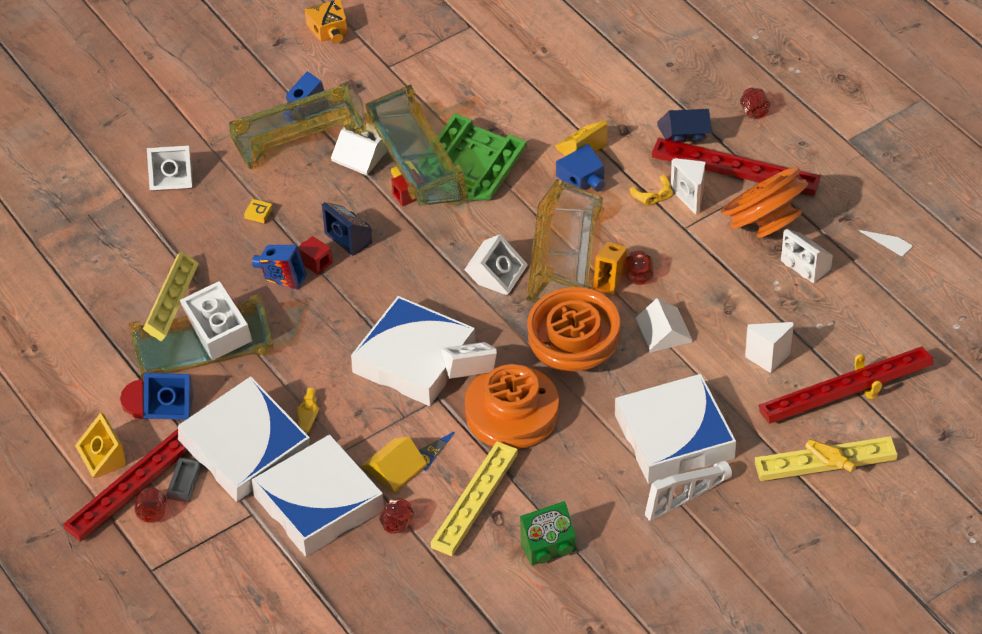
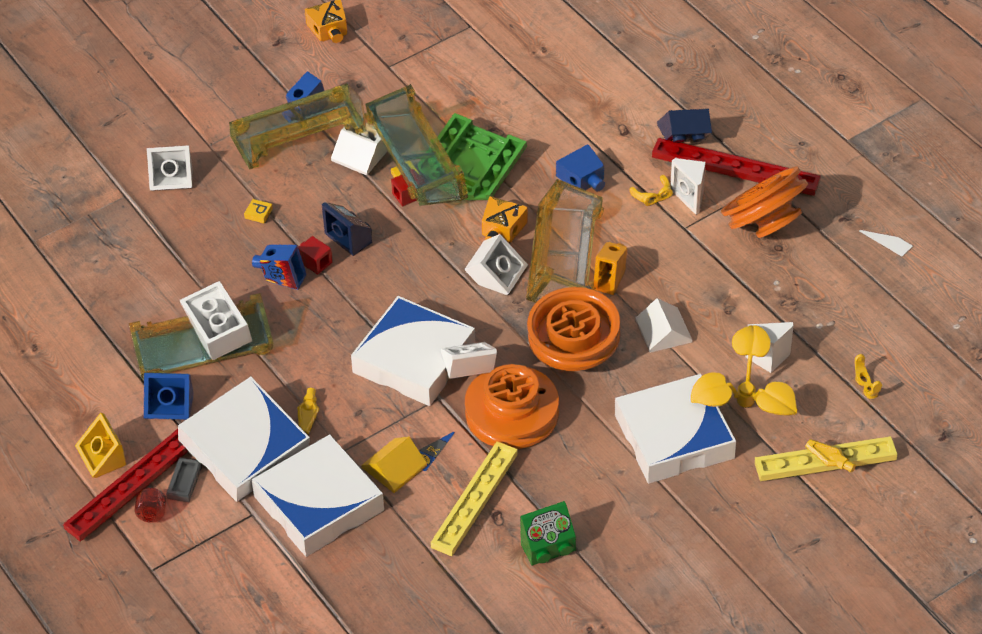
red tile [120,379,144,419] -> none
light yellow plate [143,251,199,341] -> none
clear red head [379,498,414,534] -> none
yellow slope [555,120,607,156] -> none
clear red head [625,251,654,285] -> none
white plate [645,461,732,521] -> none
clear red head [740,87,770,119] -> none
red plate [759,346,934,424] -> none
white slope [781,229,833,283] -> none
none -> light orange torso [482,196,528,243]
none -> yellow plant [691,325,797,415]

